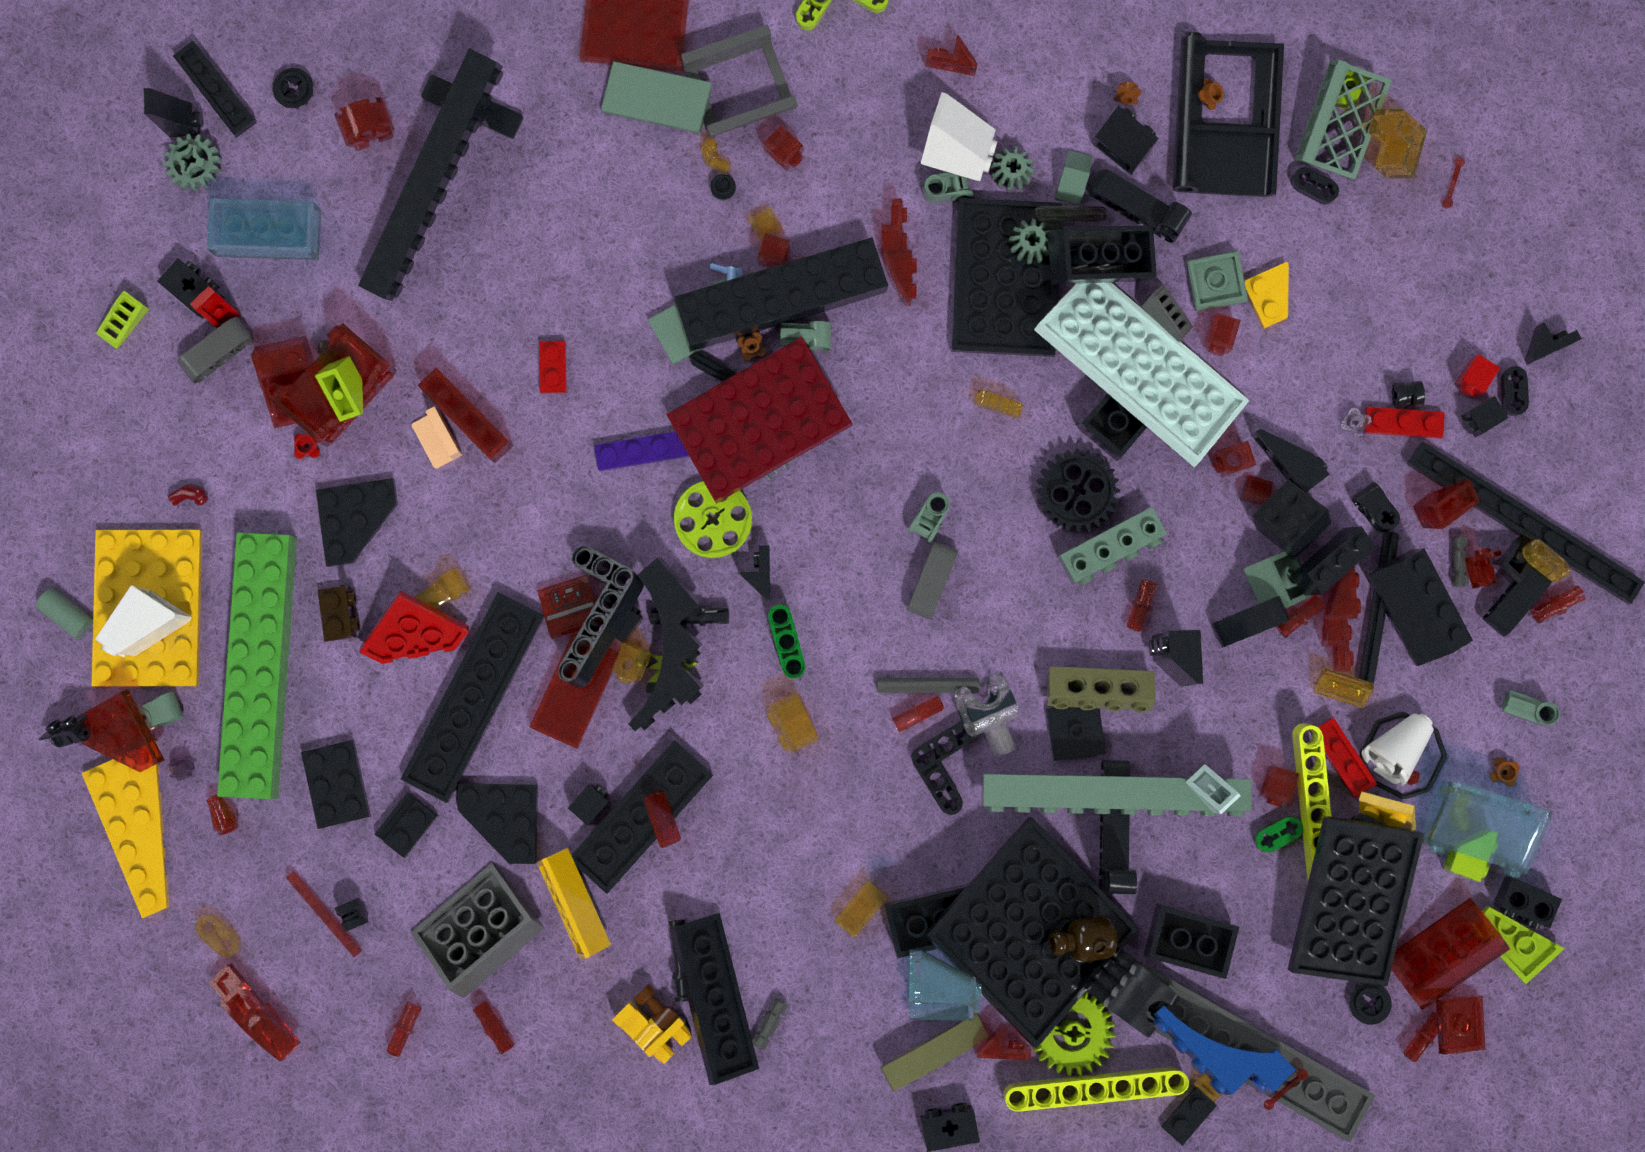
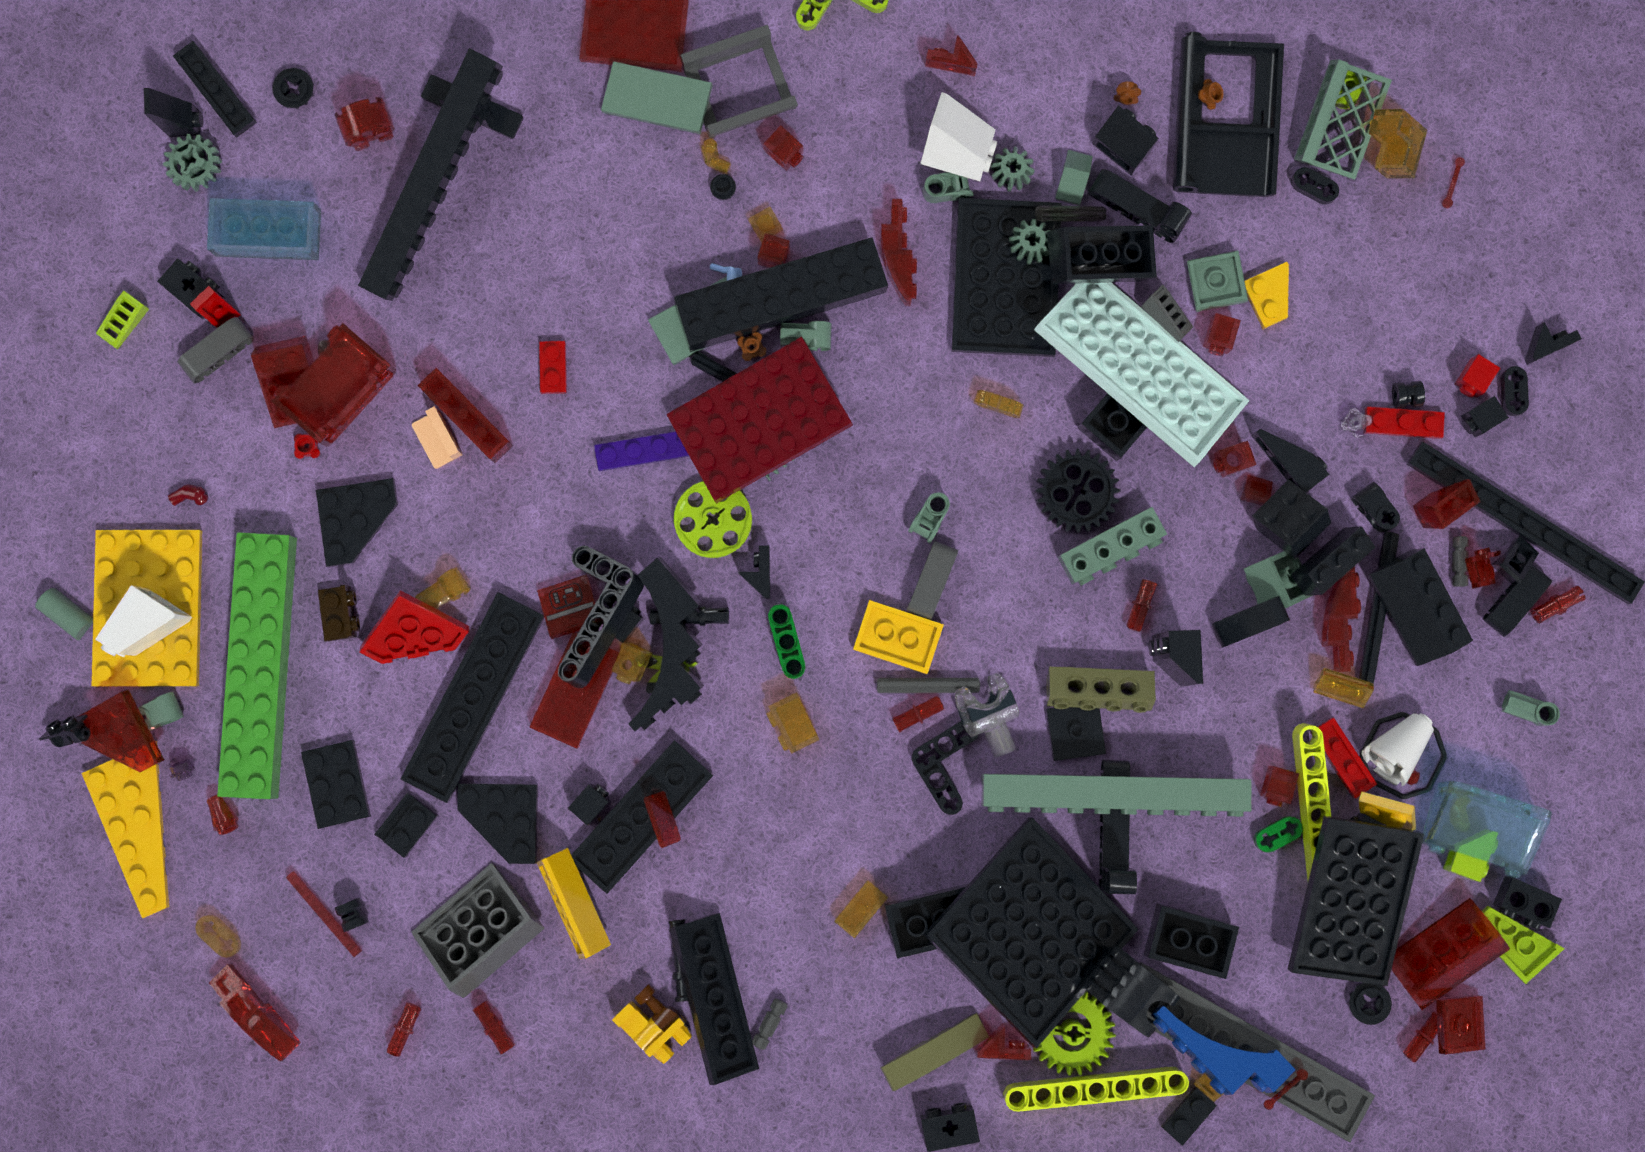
lime slope [315,356,363,422] -> none
clear light blue windscreen [909,949,981,1021] -> none
dark brown piece [1049,916,1118,963] -> none
light aqua slope [1186,764,1241,814] -> none
clear red axle [1276,595,1325,638] -> none
dark orange plate [1490,757,1520,787] -> none
clear yellow beam [1522,539,1570,582] -> none
none -> yellow plate [853,600,944,674]

